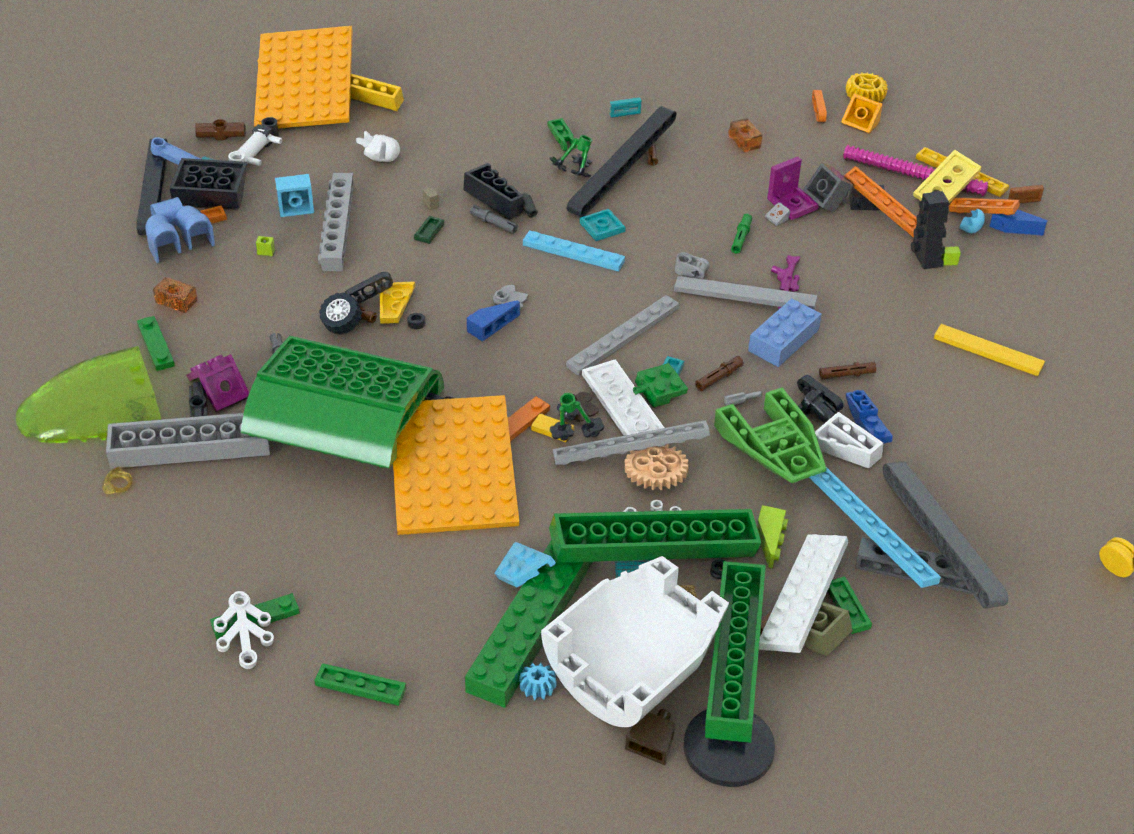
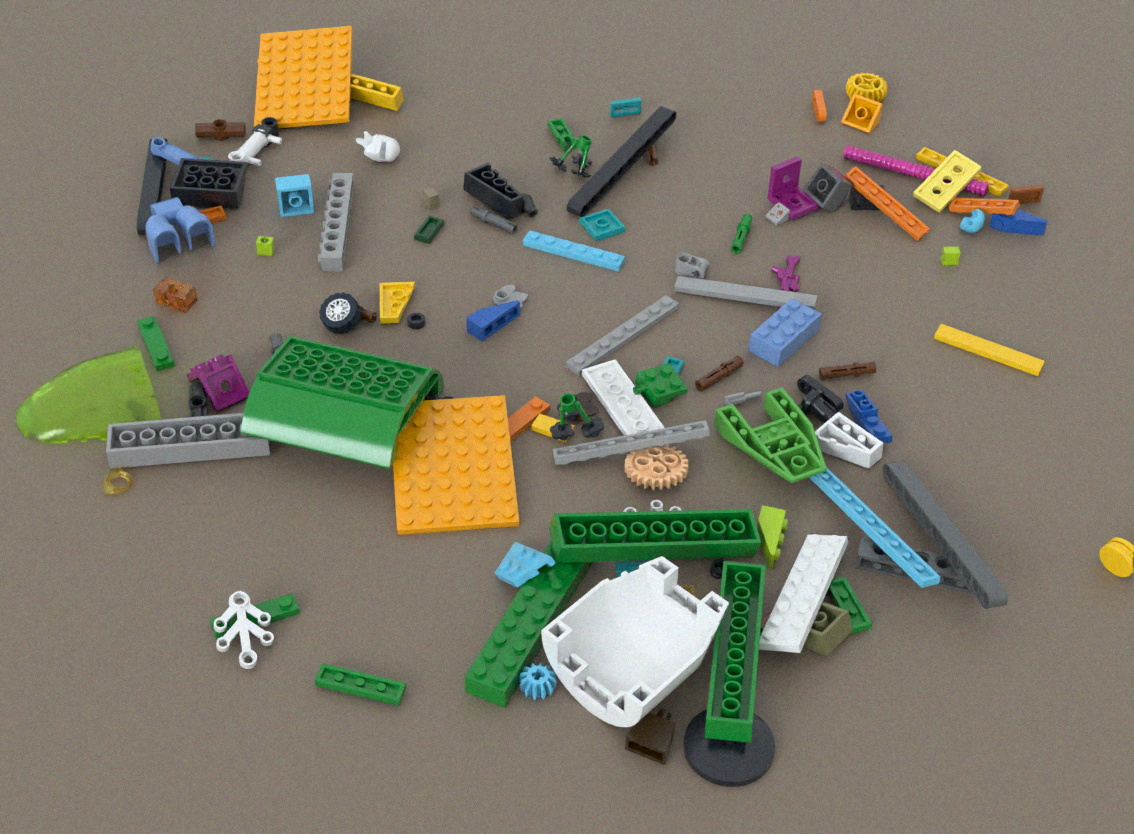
black beam [345,272,393,304] -> none
clear orange brick [728,118,762,152] -> none
black wedge [911,191,949,269] -> none

